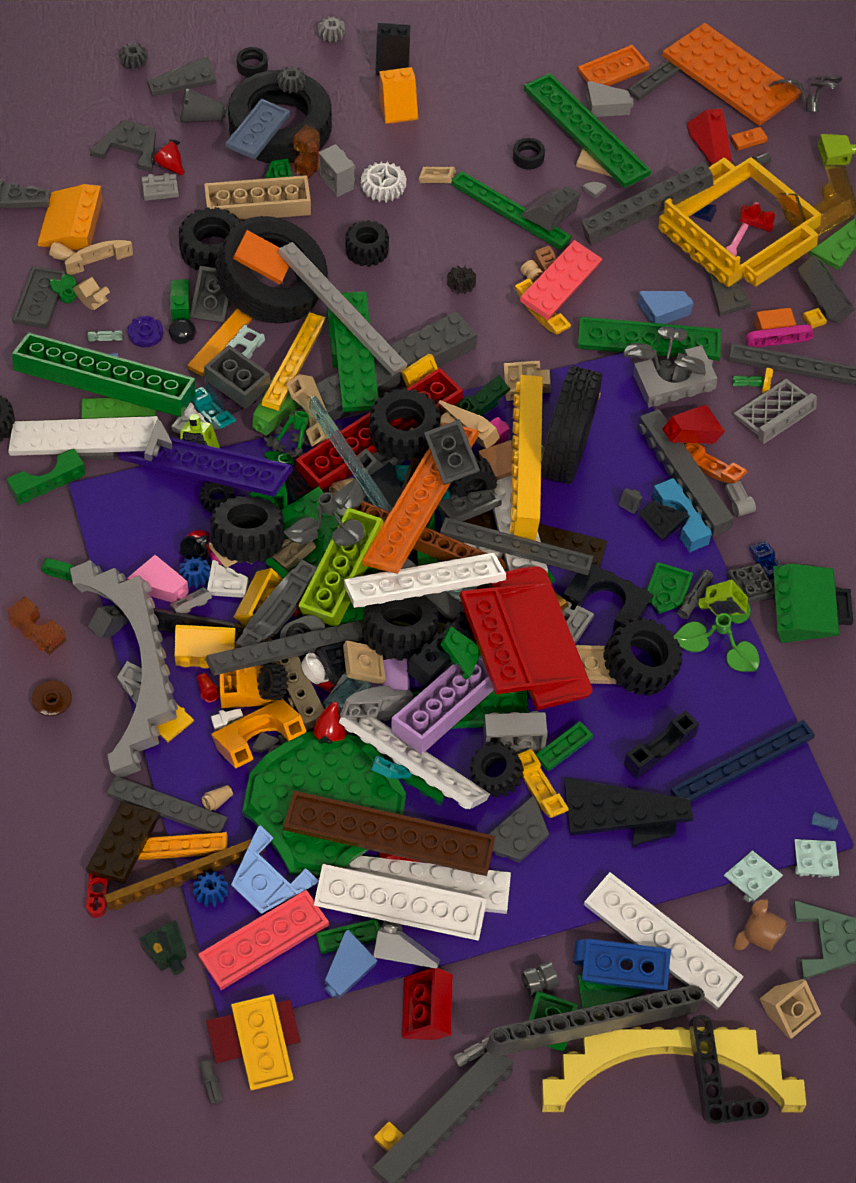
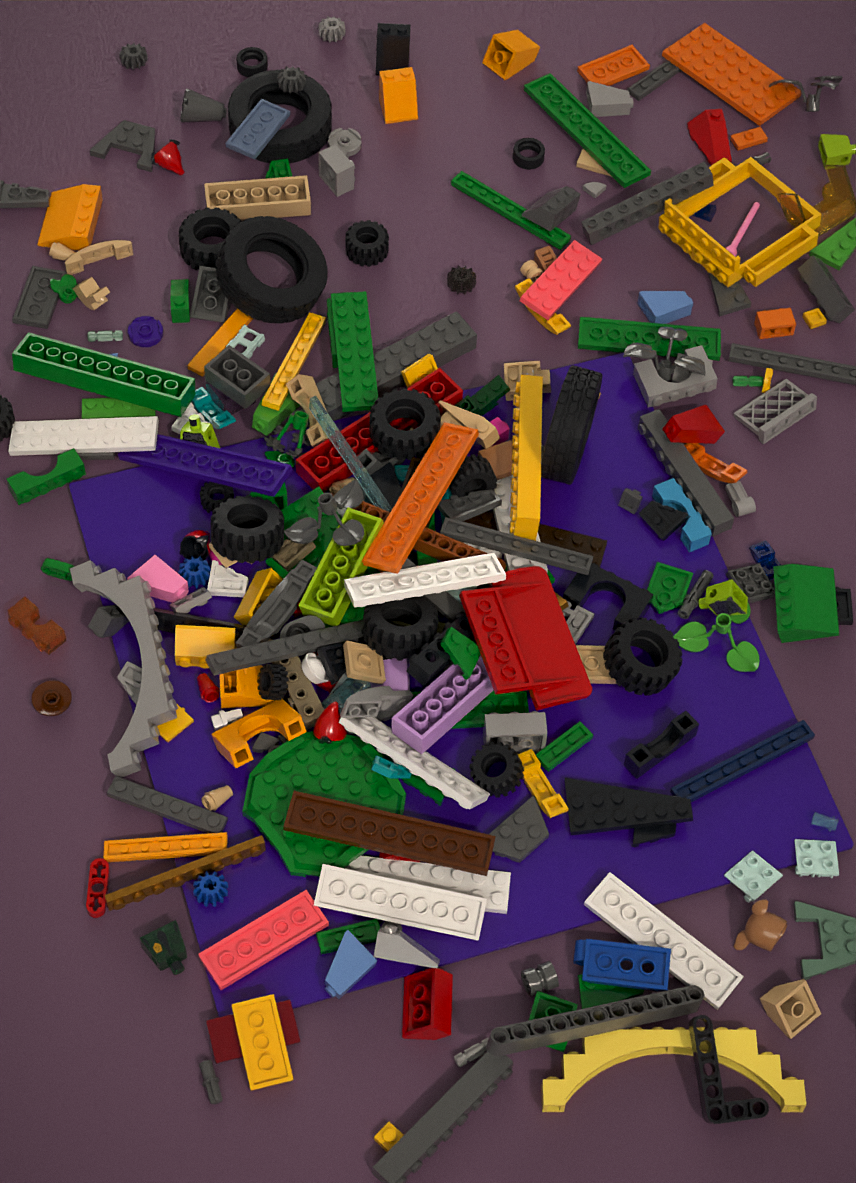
dark brown plate [86,802,160,884] -> none
light grey plate [142,173,179,201] -> none
light grey slope [144,420,172,462] -> none
dark grey wing [148,56,216,97] -> none
black hair [169,318,197,344] -> none
light blue wing [231,825,319,914] -> none
orange tile [232,230,289,284] -> none
light grey plate [278,242,407,376] -> none
black wing [285,463,313,501] -> none
clear orange arch [294,125,320,179] -> none
white gear [361,161,406,202] -> none
tan tile [419,167,456,183] -> none
dark grey slope [424,419,480,485] -> none
red tile [739,203,775,232] -> none
dark pink beam [745,325,814,348] -> none
none -> light grey plate [328,128,362,158]
none -> light orange slope [482,30,540,80]

